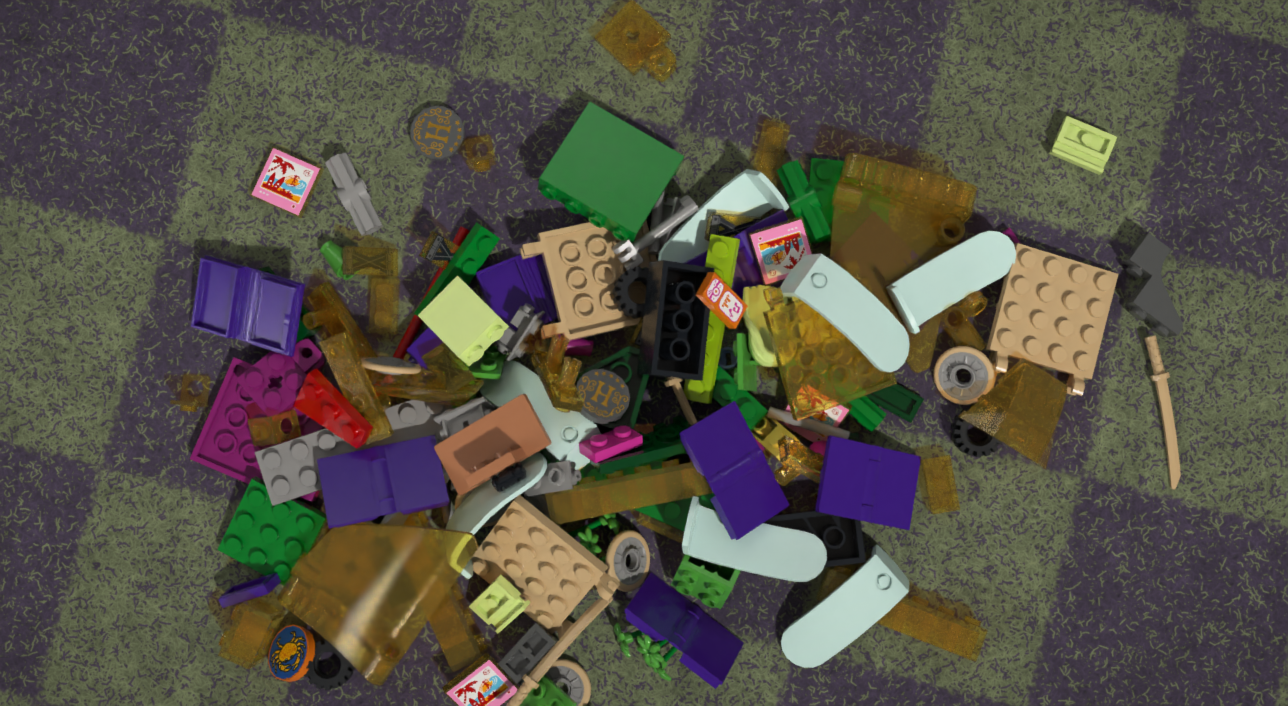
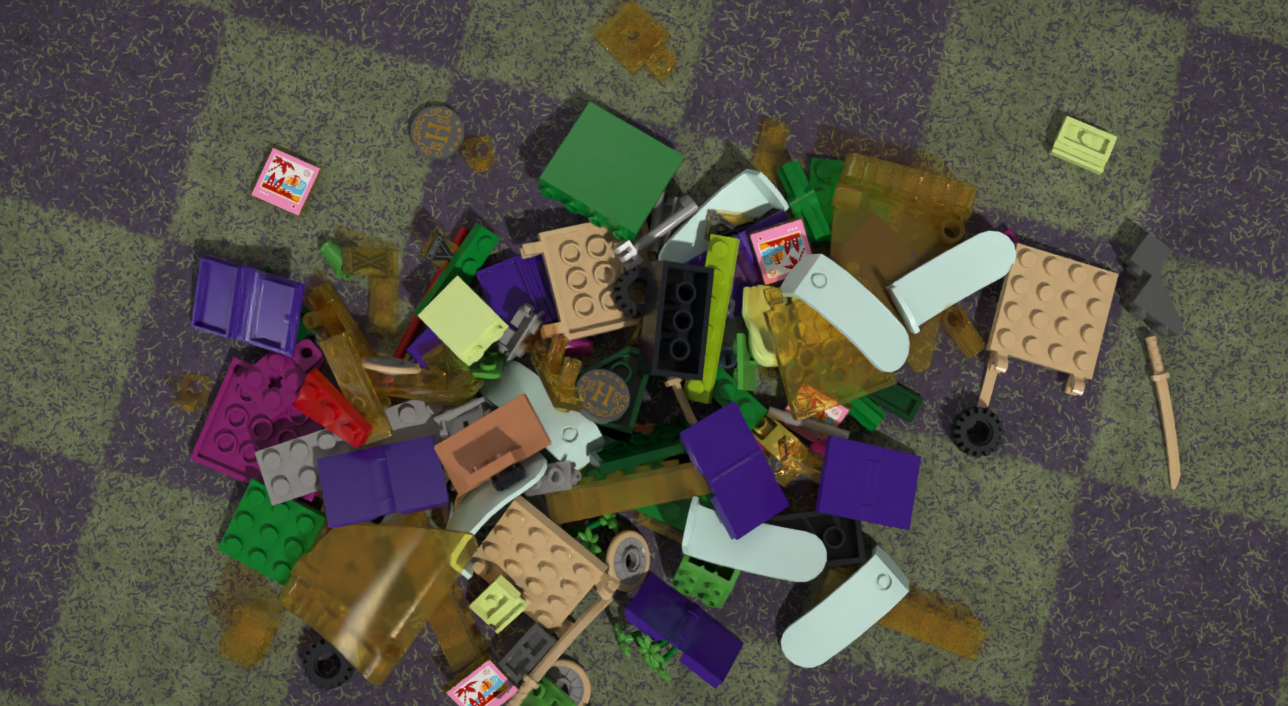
dark purple tile [218,573,281,608] -> none
clear yellow bracket [248,410,301,446] -> none
tile [268,624,315,682] -> none
light grey piece [325,152,383,236] -> none
dark pink plate [579,425,643,463] -> none
tile [696,272,748,329] -> none
clear yellow plate [921,455,960,514] -> none
light grey wheel [934,346,994,405] -> none
clear yellow wedge [958,358,1068,470] -> none
clear yellow tile [959,291,988,317] -> none

